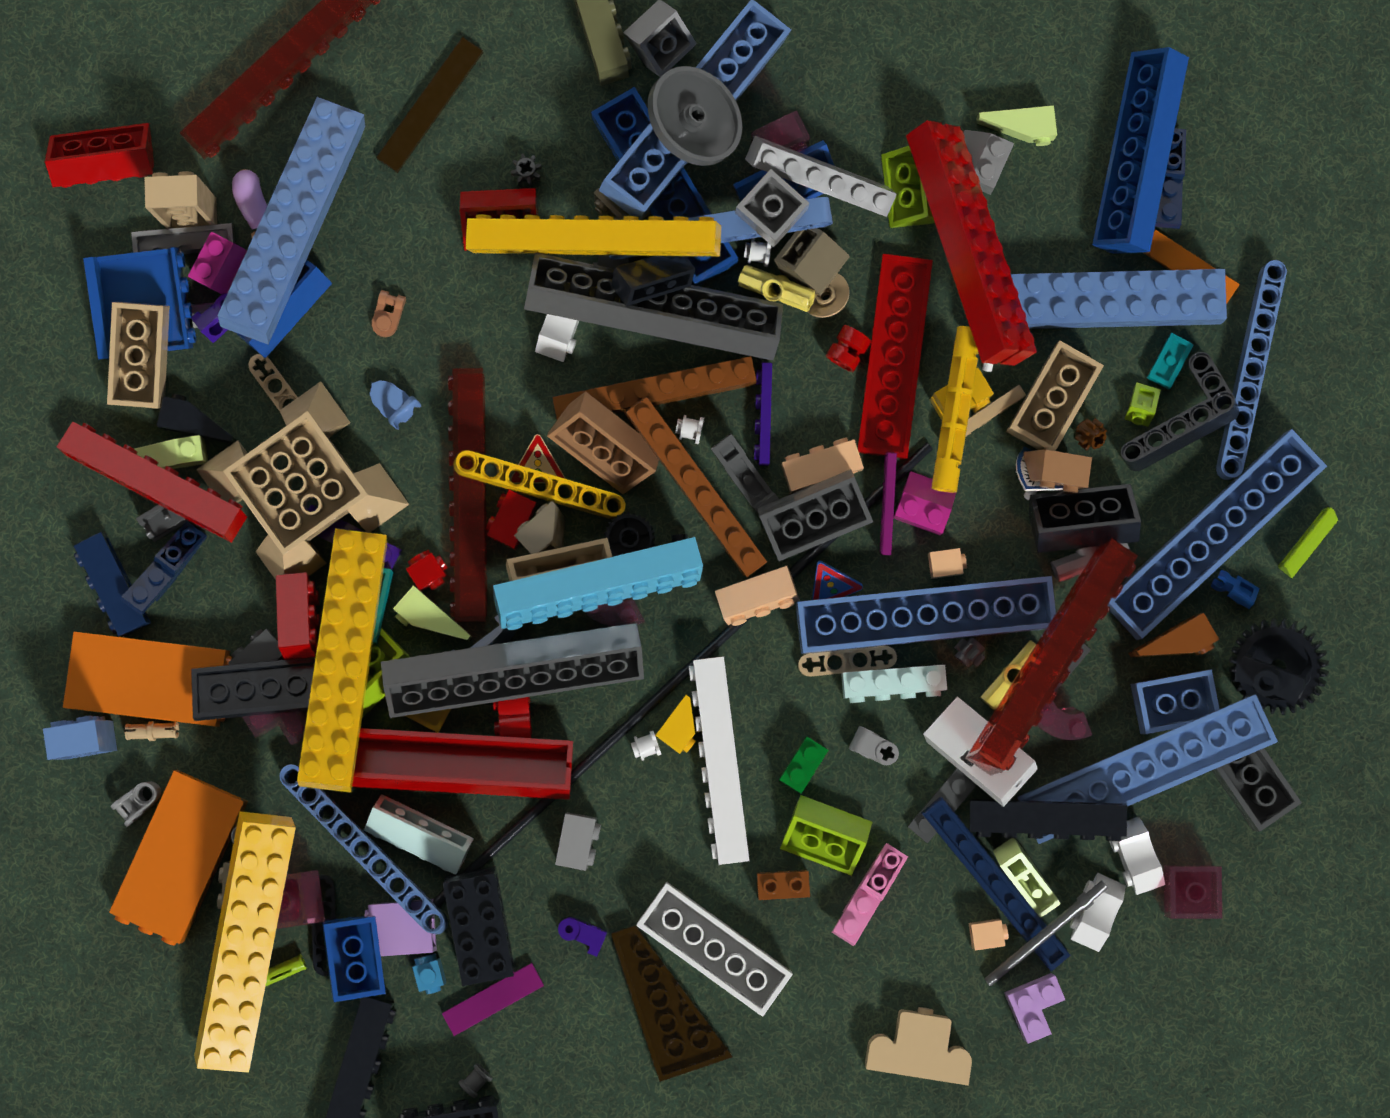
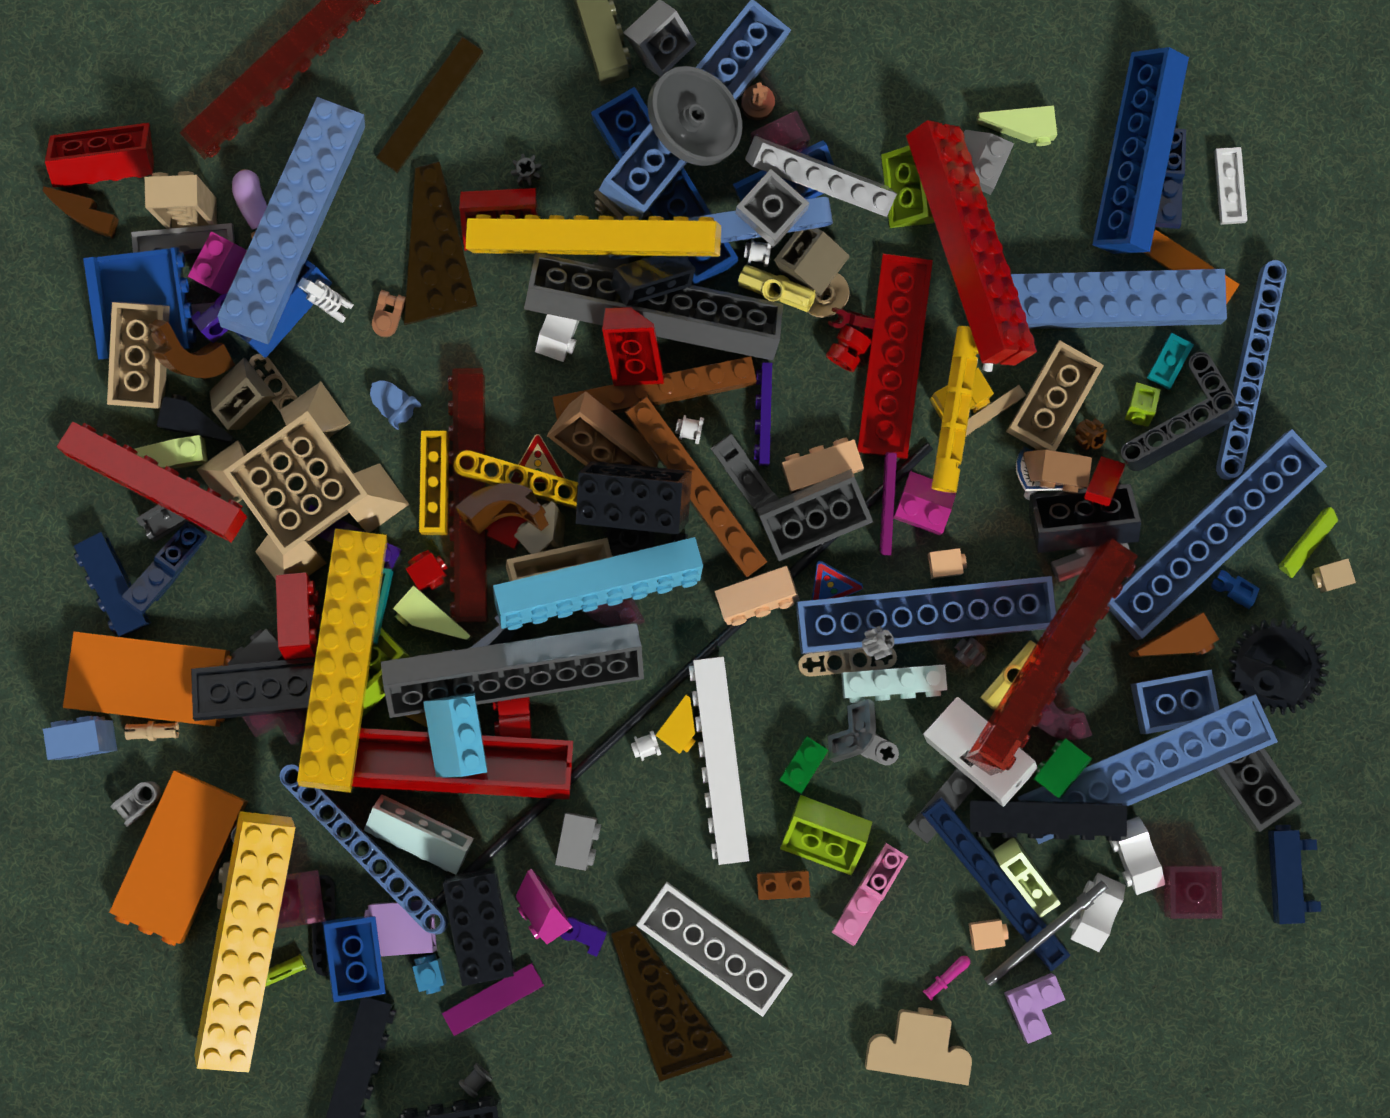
none -> reddish brown slope [42,186,119,239]
none -> reddish brown arch [148,319,235,378]
none -> dark tan slope [209,358,276,430]
none -> white hinge [298,278,354,323]
none -> dark brown wing [404,162,478,325]
none -> yellow brick [419,431,449,535]
none -> medium azure slope [423,692,487,777]
none -> reddish brown arch [456,483,549,534]
none -> dark pink slope [515,869,572,944]
none -> black brick [576,461,692,534]
none -> red slope [602,307,664,386]
none -> nougat piece [741,82,775,120]
none -> dark red plate [828,307,876,331]
none -> flat silver plate [828,699,876,763]
none -> light grey gear [862,626,894,660]
none -> dark pink piece [923,956,970,1001]
none -> green brick [1034,738,1092,799]
none -> red tile [1084,456,1125,506]
none -> white plate [1214,147,1247,225]
none -> dark blue brick [1268,825,1321,924]
none -> tan brick [1312,559,1356,593]

